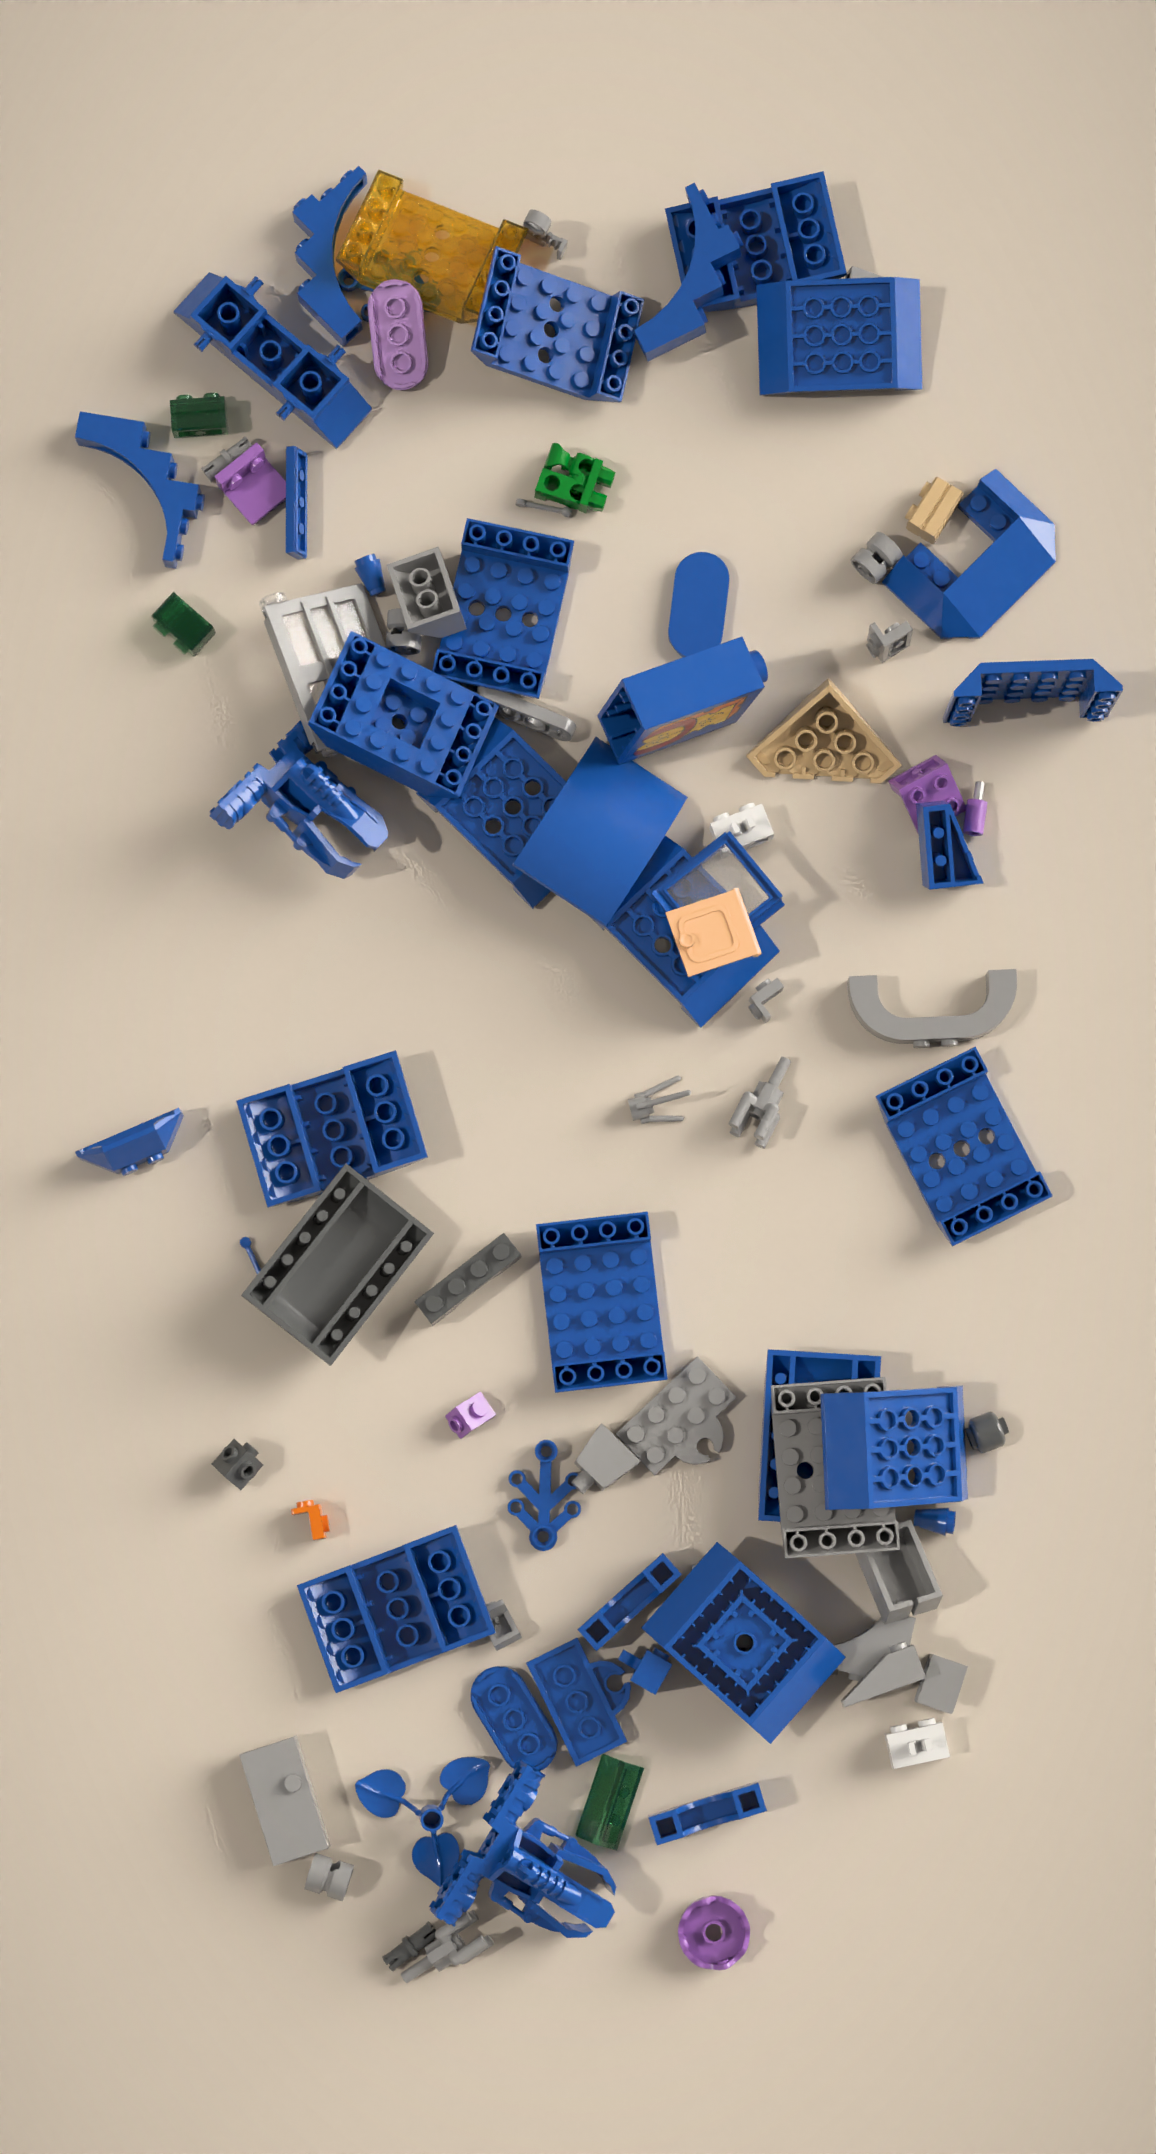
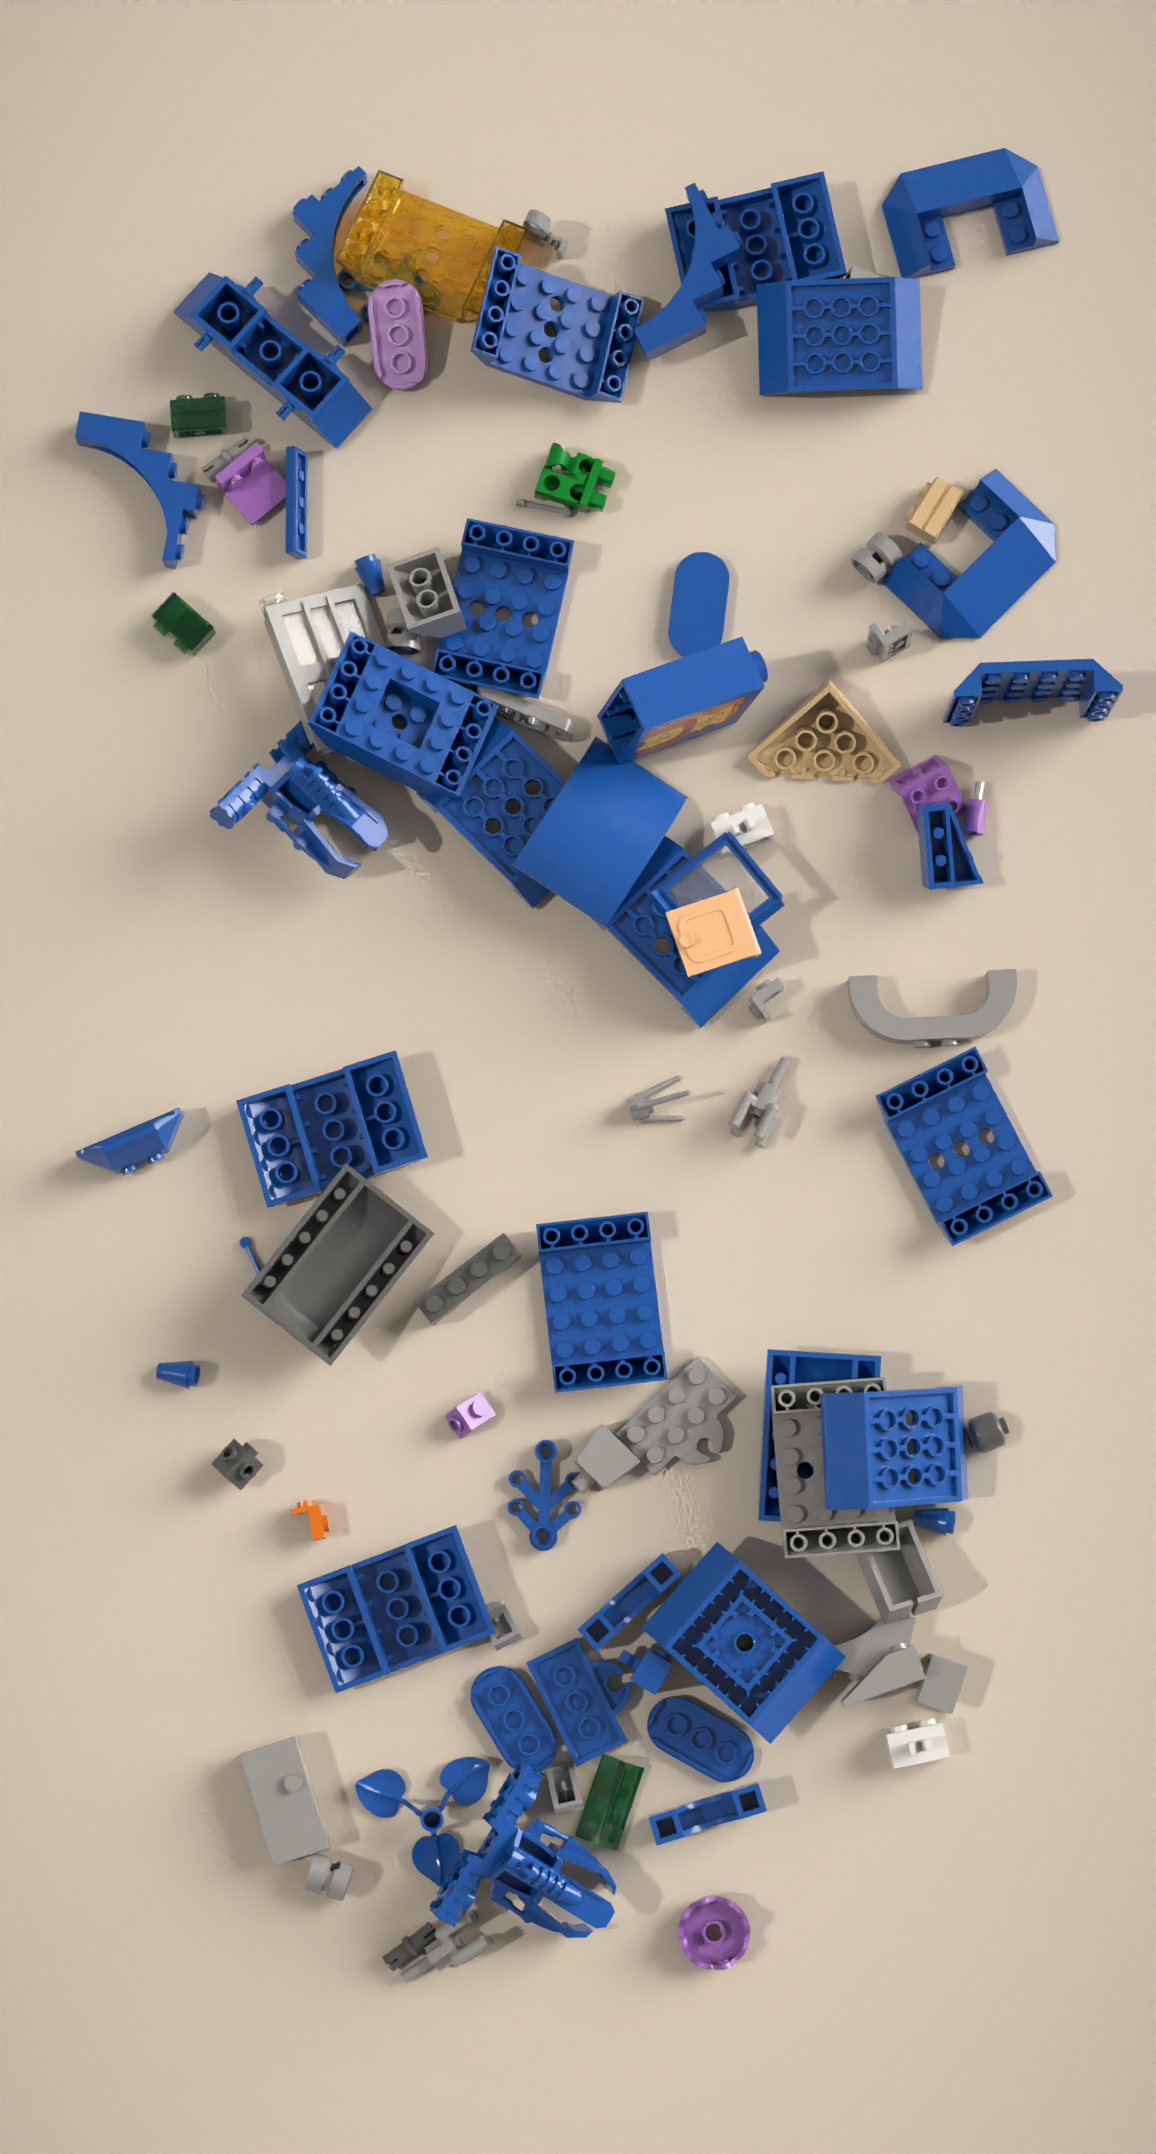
none -> blue cone [156,1361,200,1389]
none -> light grey slope [545,1761,583,1814]
none -> blue tile [647,1696,754,1782]
none -> blue slope [881,148,1059,279]

